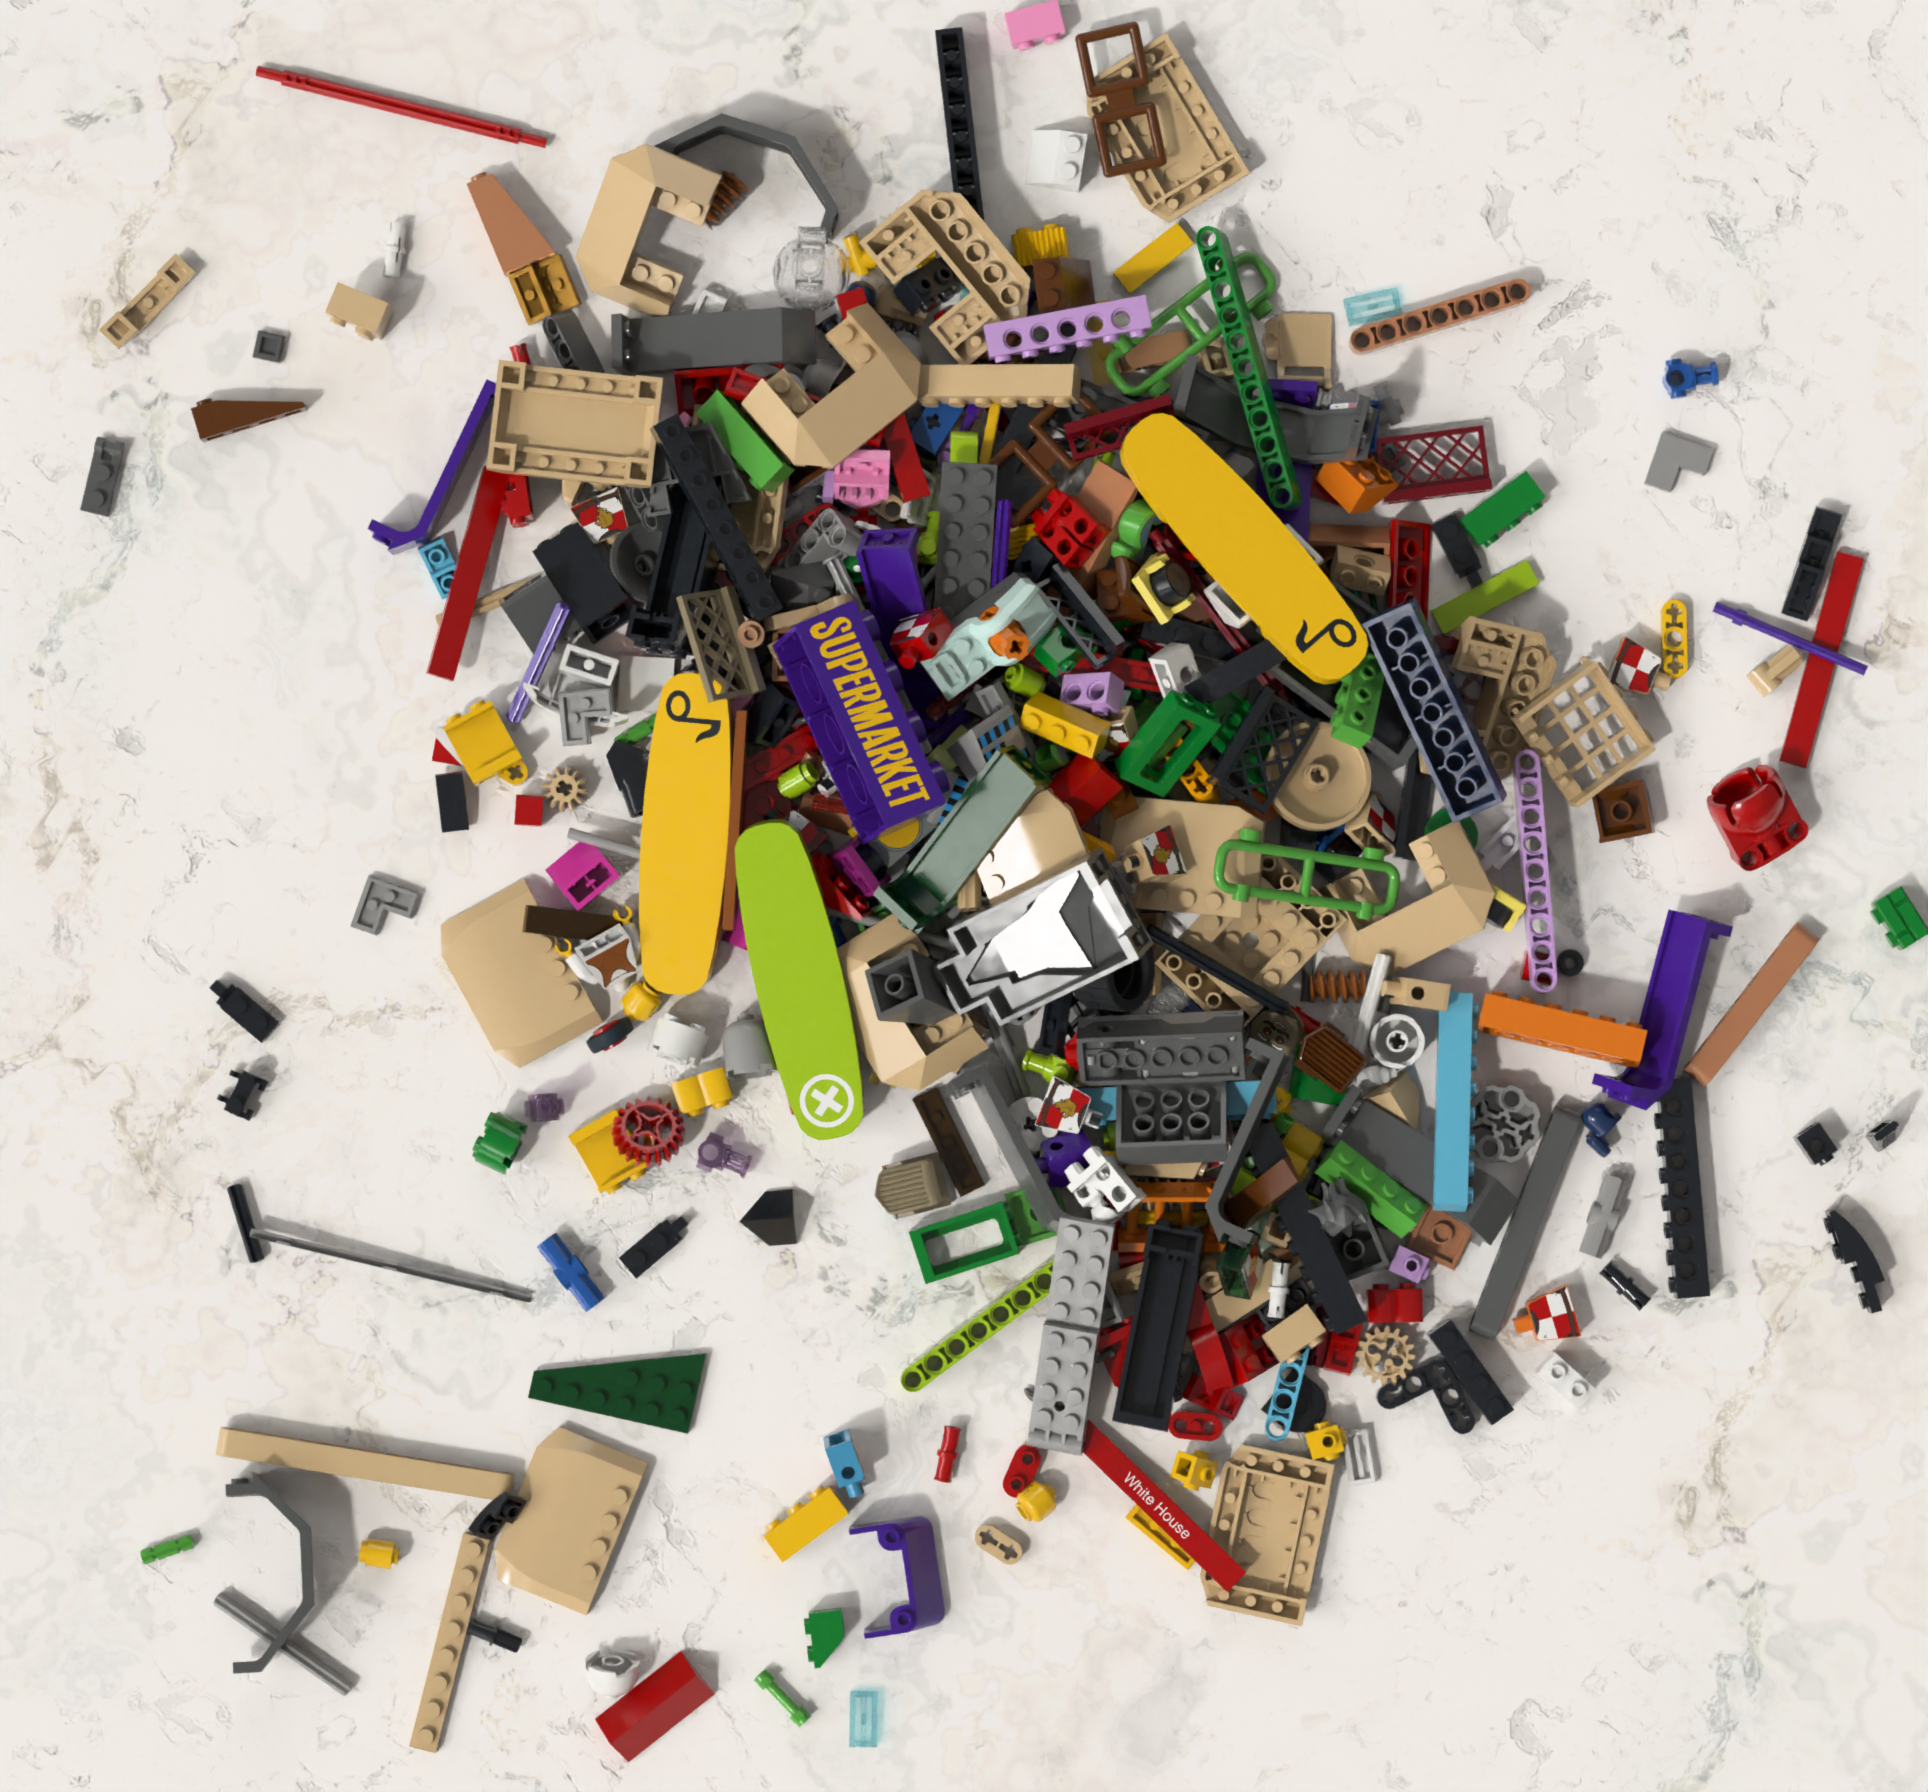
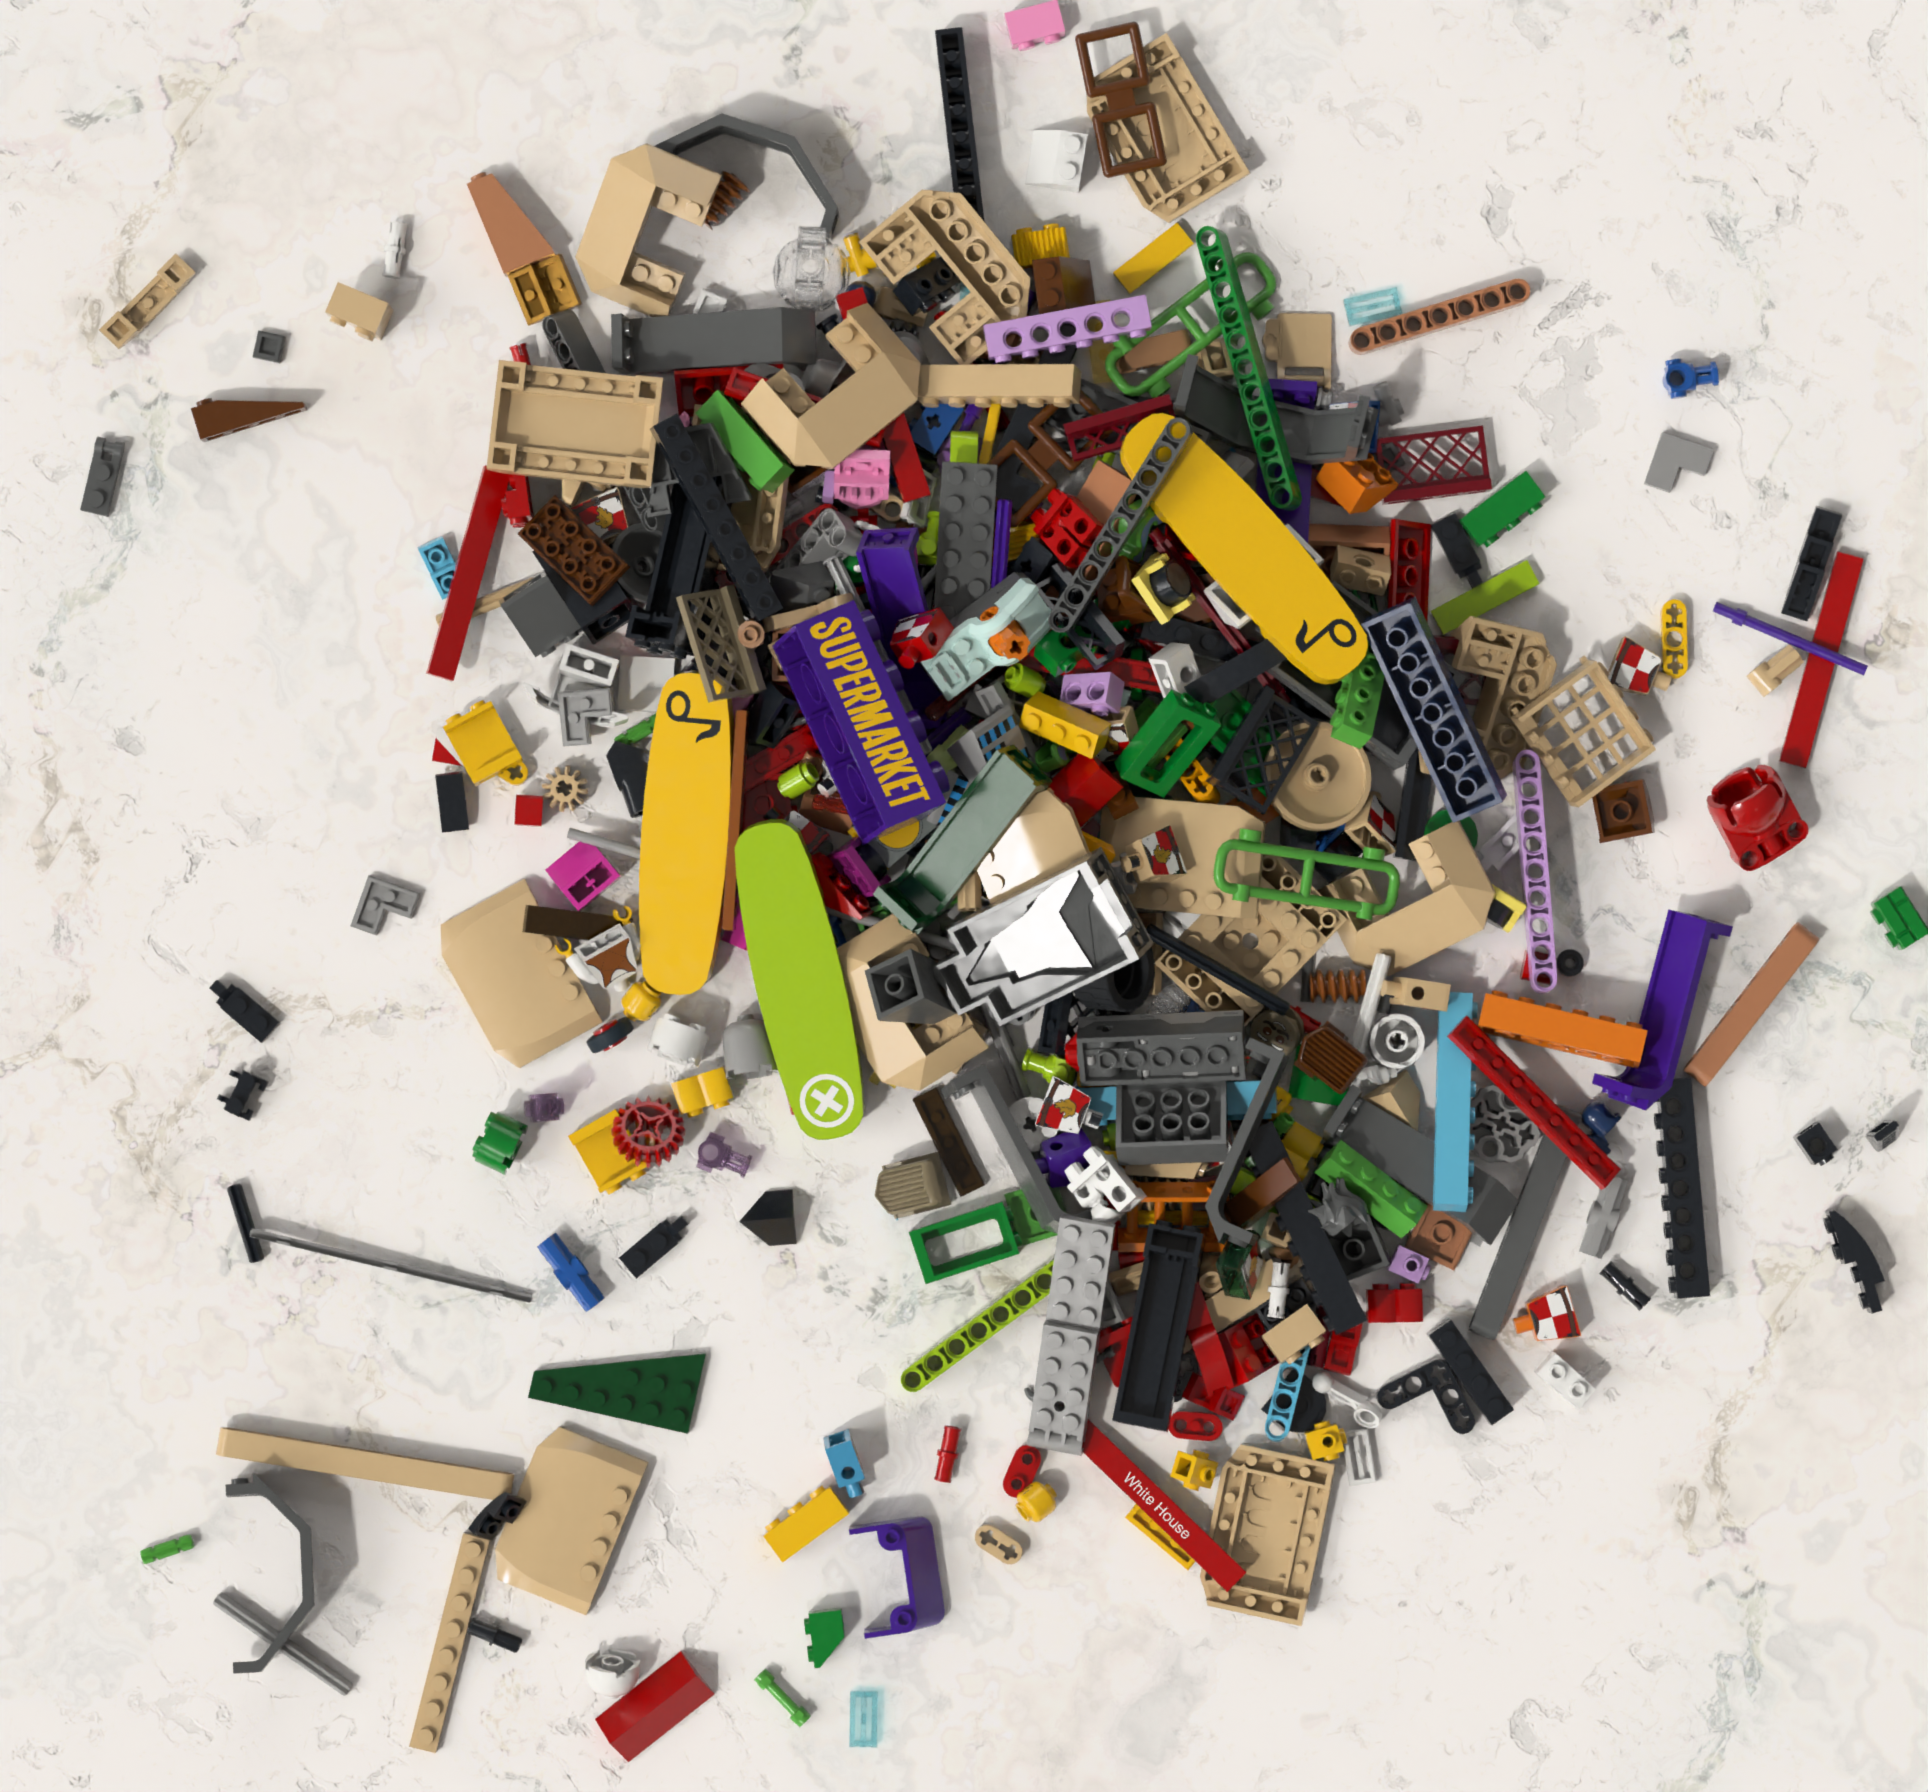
red axle [256,66,548,148] -> none
yellow brick [359,1538,400,1570] -> none
dark purple panel [367,379,496,555] -> none
axle [506,602,571,724] -> none
tan gear [1356,1326,1415,1386] -> none
none -> reddish brown tile [517,495,630,607]
none -> dark grey beam [1048,418,1193,633]
none -> white piece [1312,1371,1382,1428]
none -> red tile [1447,1016,1621,1190]

